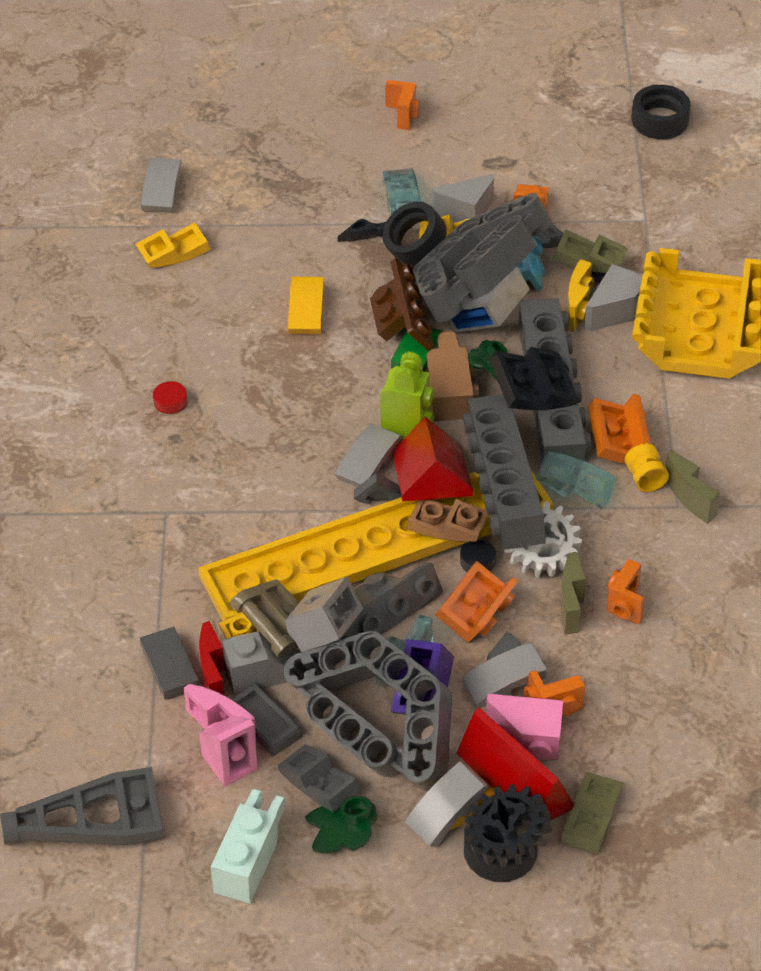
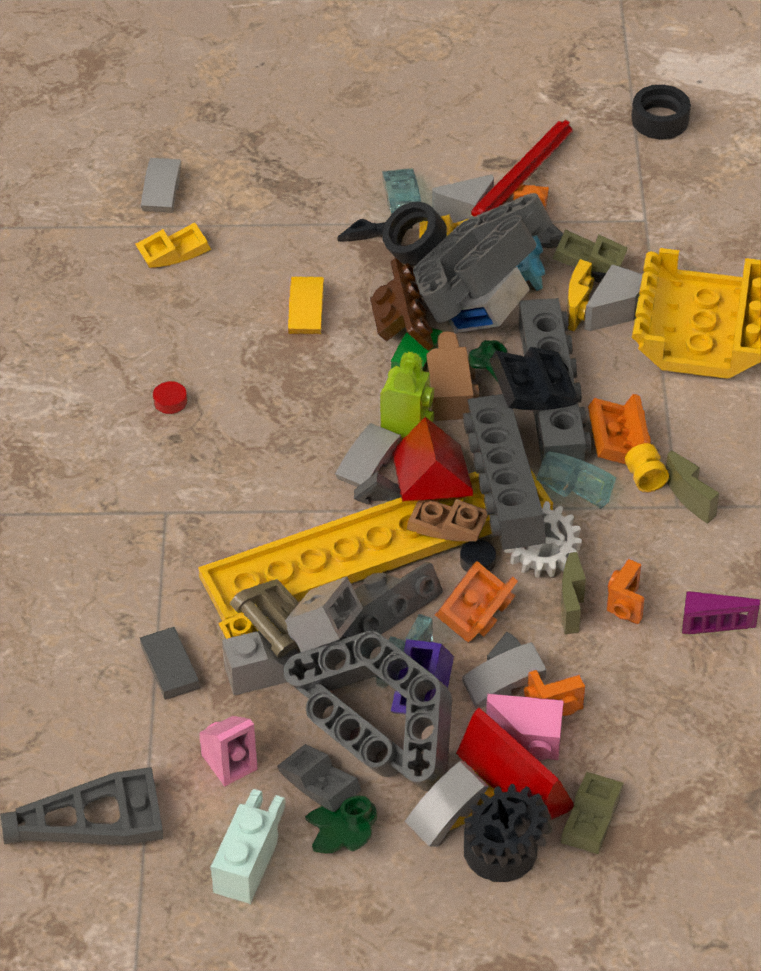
bright pink slope [184,684,256,741] -> none
red slope [199,621,225,695] -> none
dark grey tile [231,683,303,757] -> none
orange bracket [385,80,420,130] -> none
none -> red axle [471,120,573,217]
none -> magenta slope [682,591,760,634]

